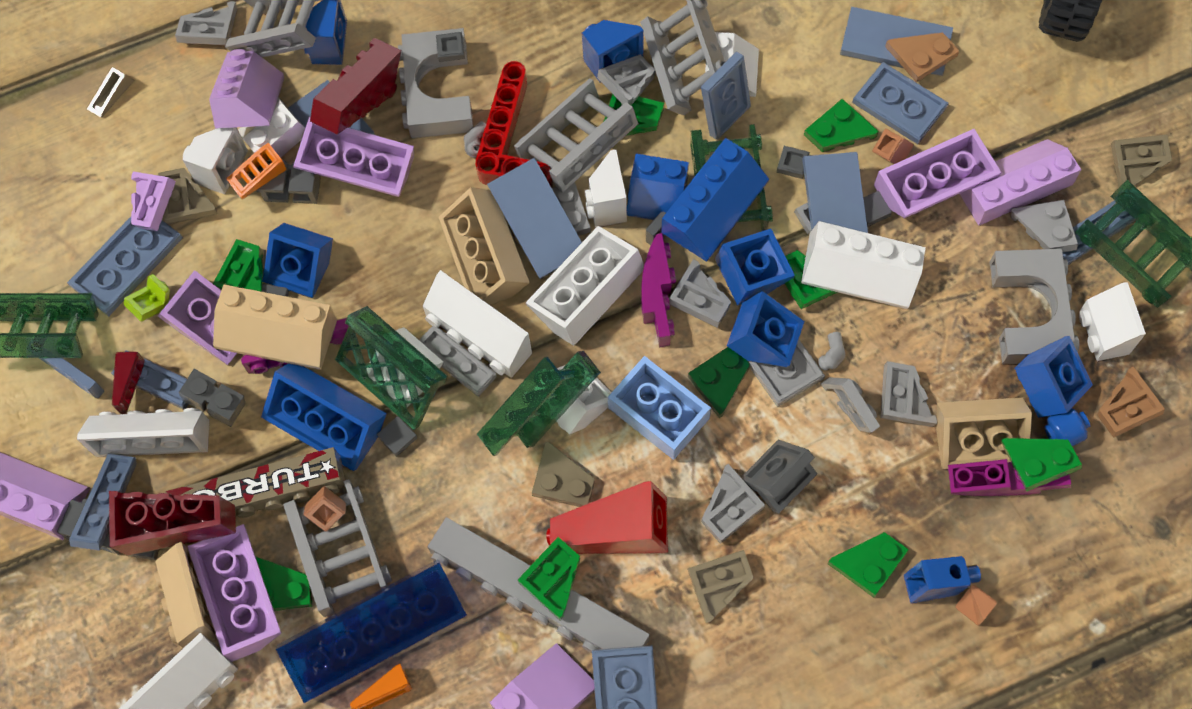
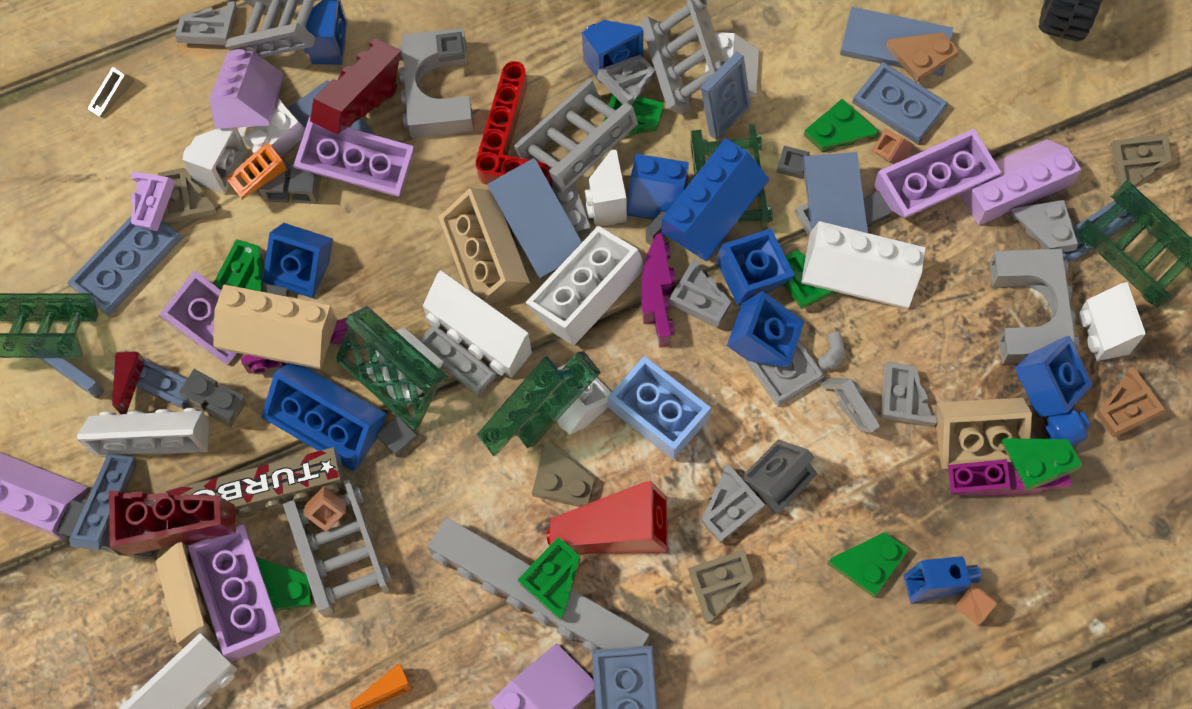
lime bracket [124,274,170,322] -> none
clear blue brick [276,559,467,703] -> none
light grey arm [464,121,486,158] -> none
dark green wing [688,347,750,419] -> none

